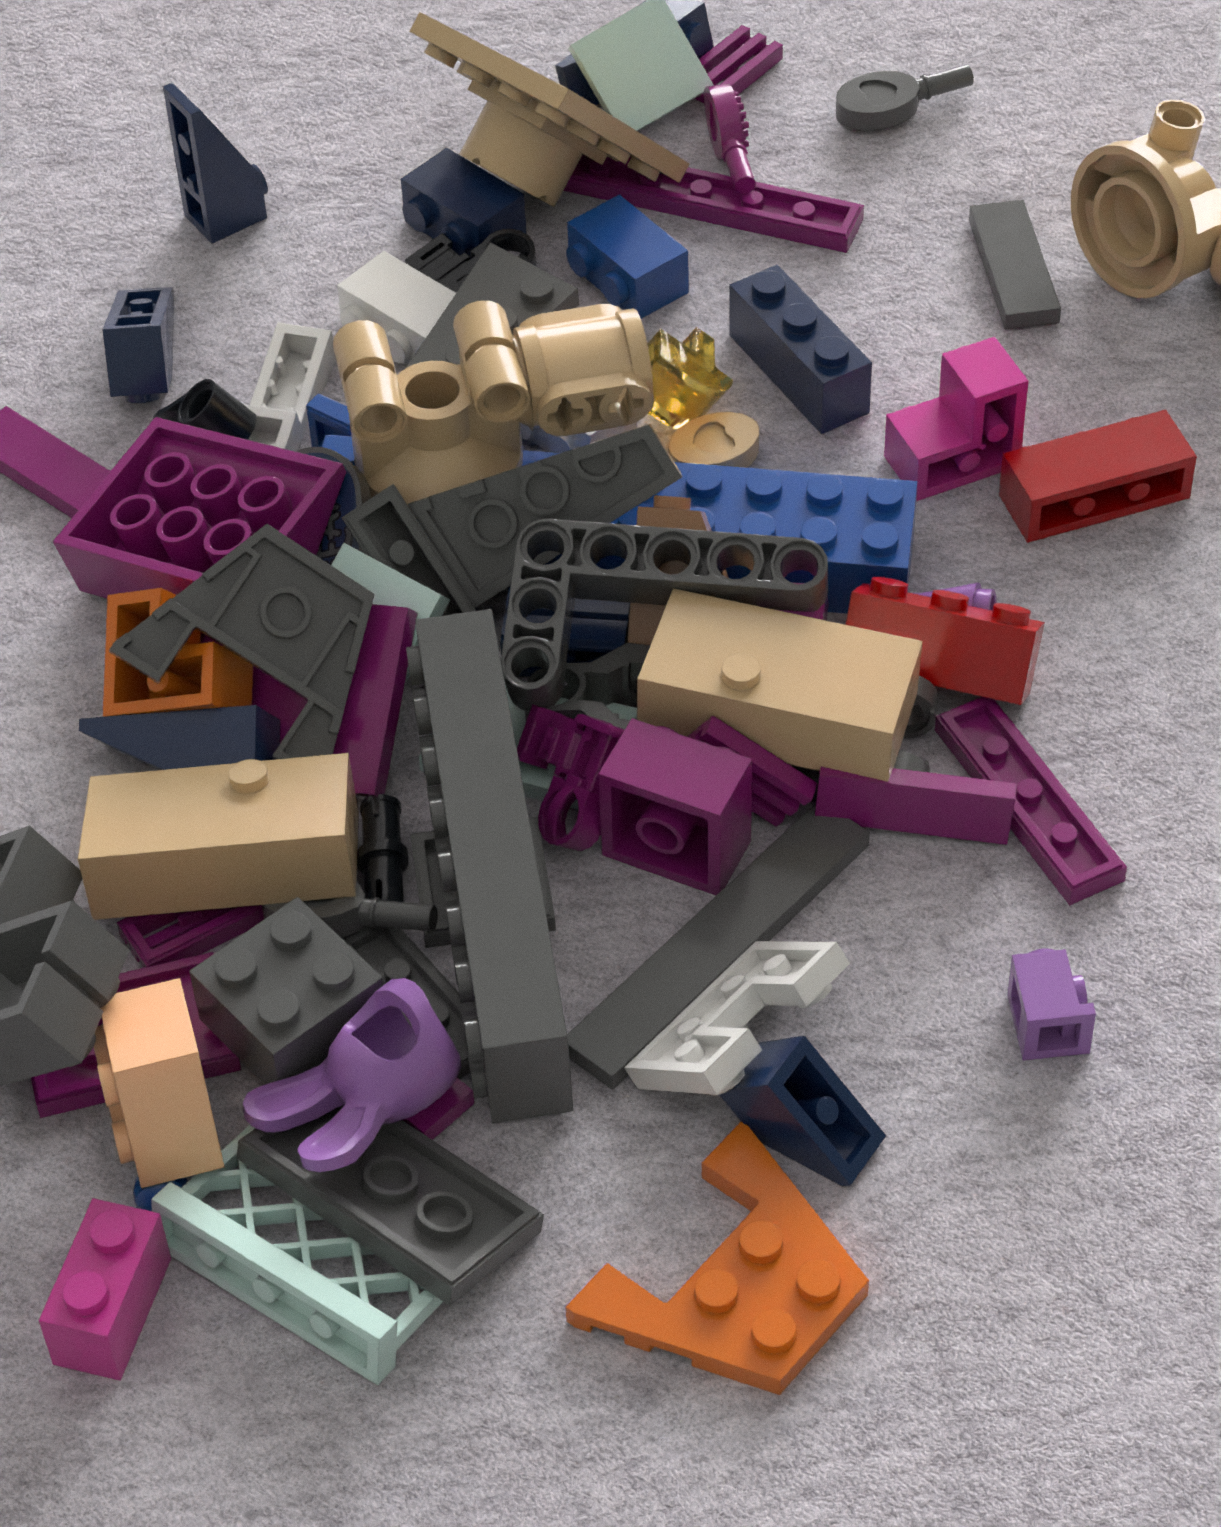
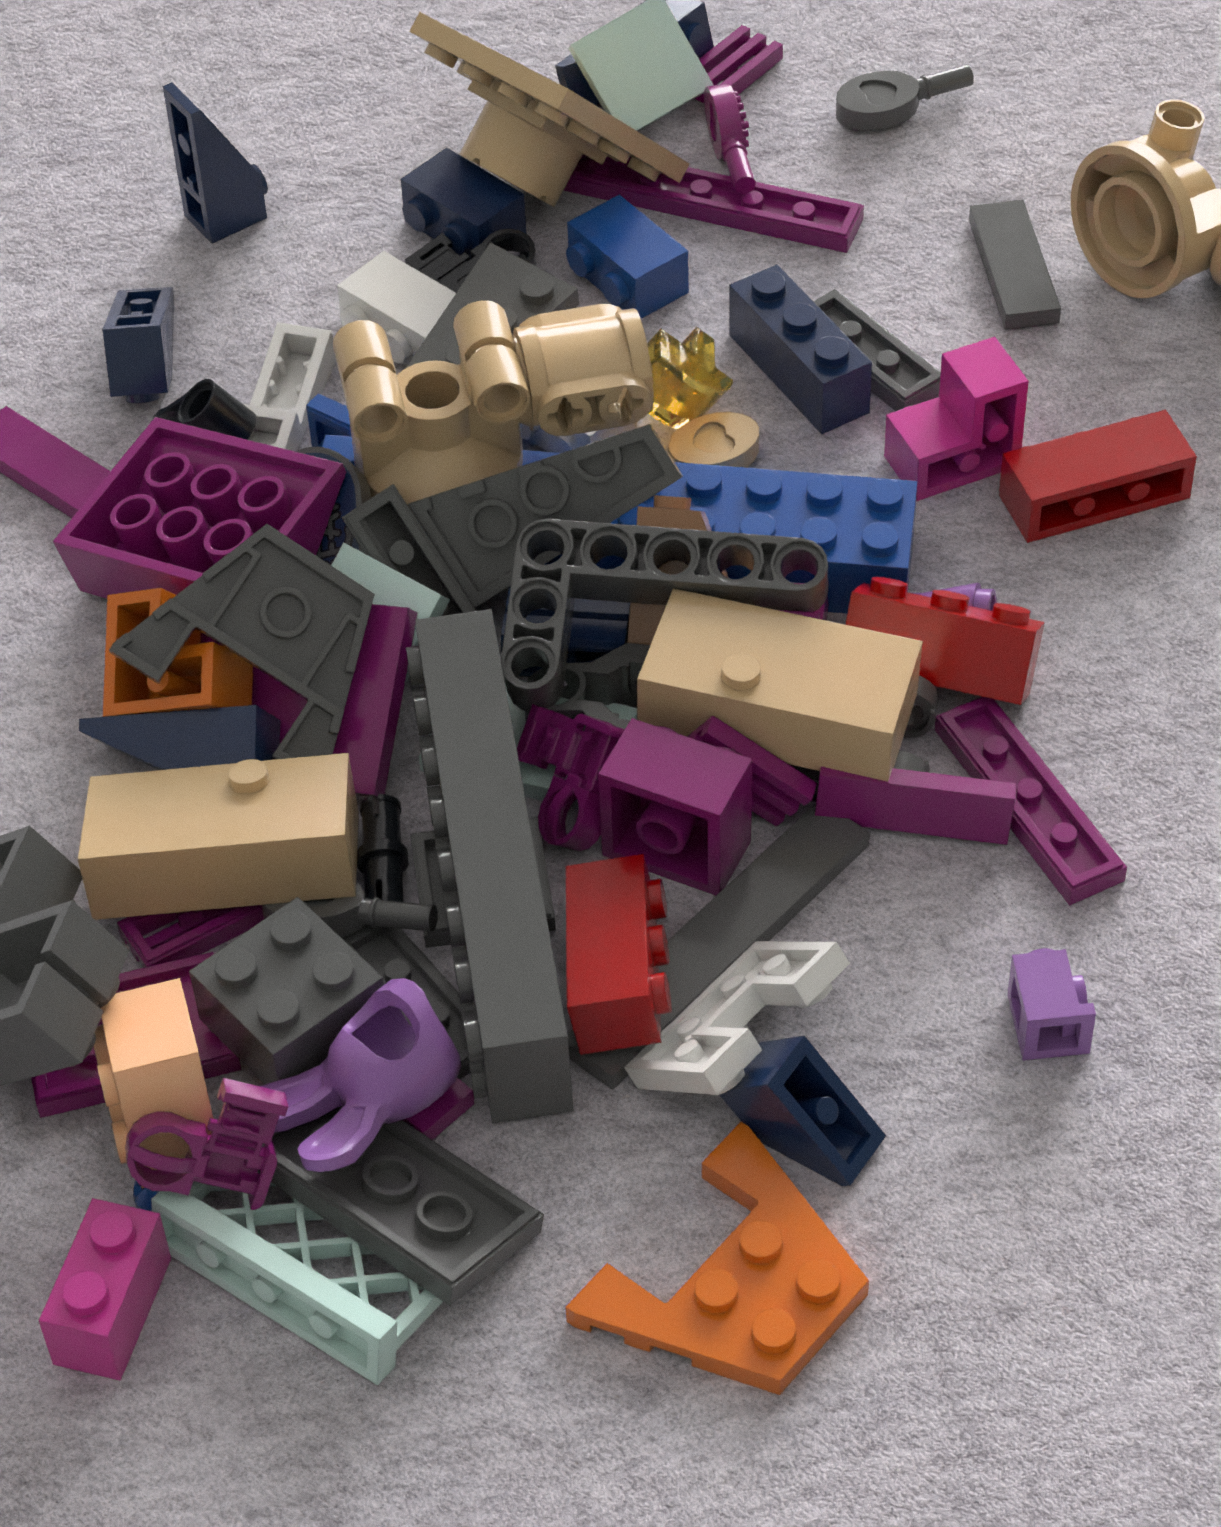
none -> magenta piece [125,1078,288,1210]
none -> red brick [566,854,672,1055]
none -> dark grey tile [813,289,941,411]

